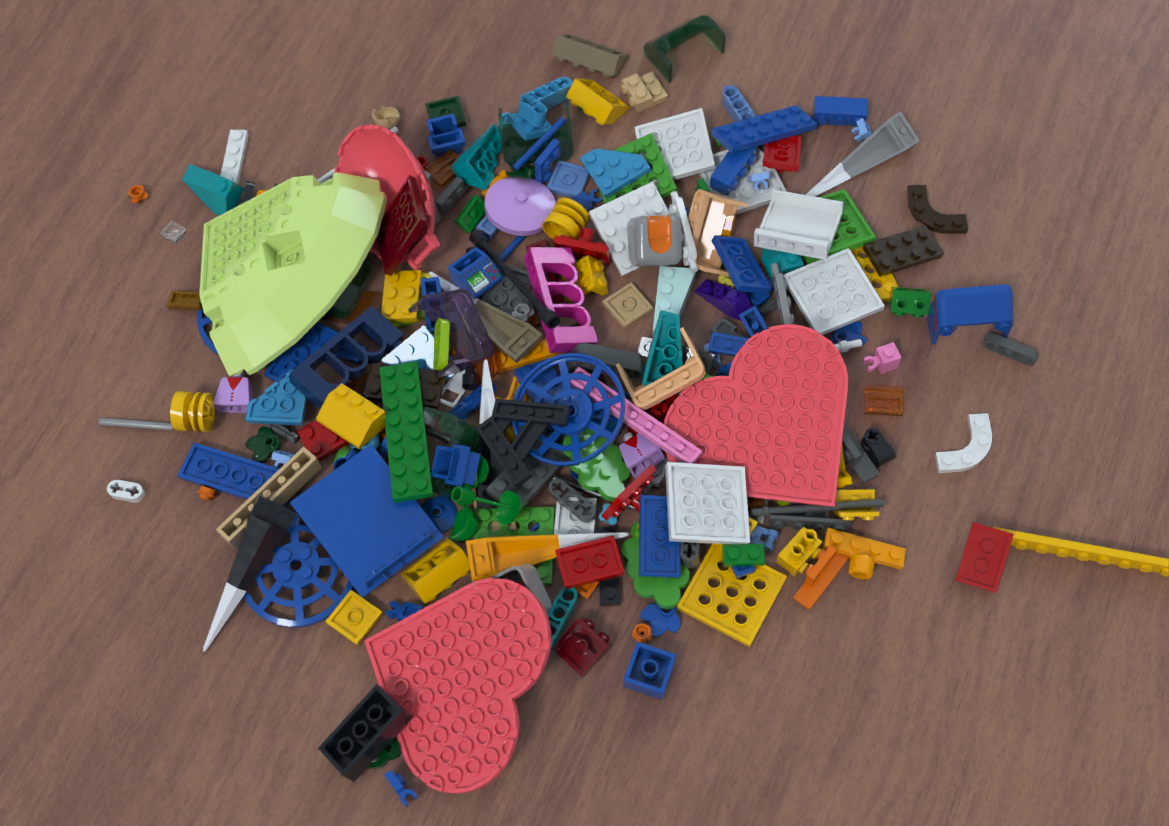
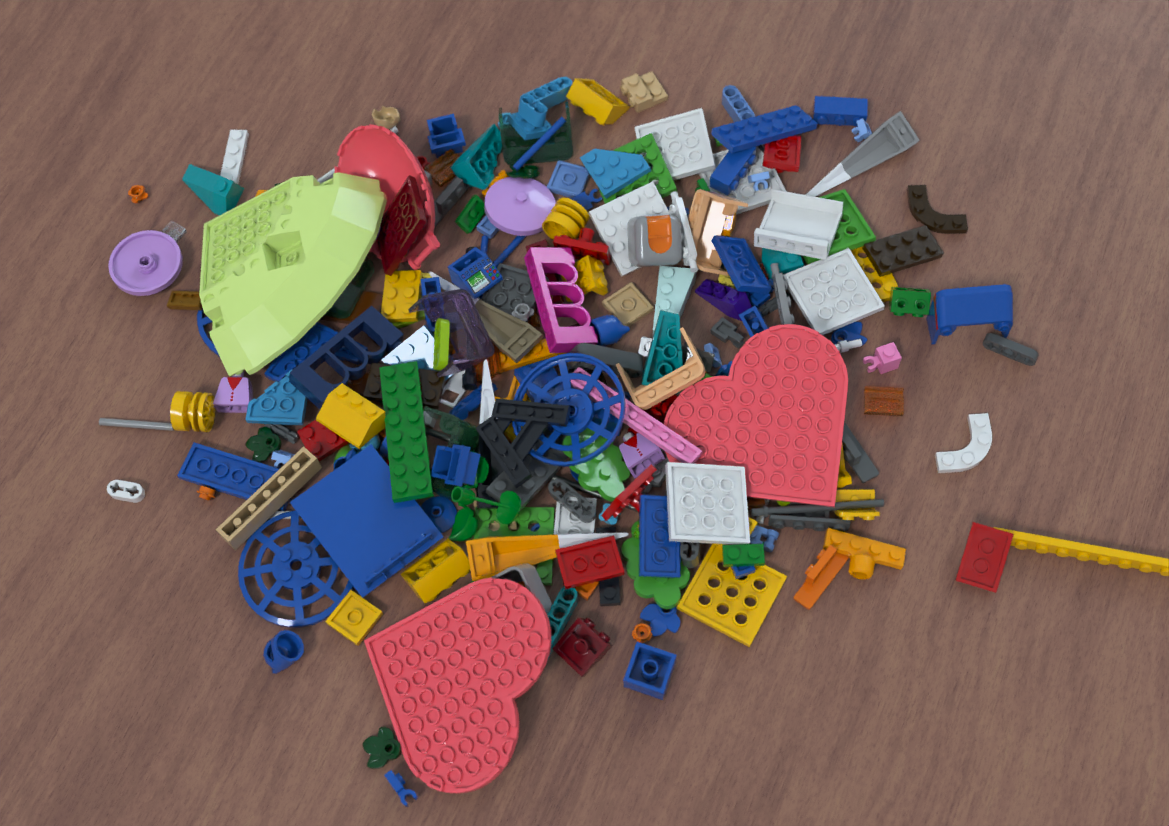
black plate [203,494,296,652] -> none
black beam [240,181,256,205] -> none
black brick [318,684,413,782] -> none
blue plate [385,601,424,622] -> none
dark green plate [425,96,467,128] -> none
black hose [469,230,560,329] -> none
blue plate [534,139,561,185] -> none
dark tan slope [552,33,629,78] -> none
clear green windscreen [644,15,726,83] -> none
blue hinge [708,332,749,357] -> none
yellow brick [776,527,822,577] -> none
black piece [861,428,896,467] -> none
none -> lavender dish [109,230,183,296]
none -> blue piece [263,630,304,674]
none -> blue piece [589,315,630,347]

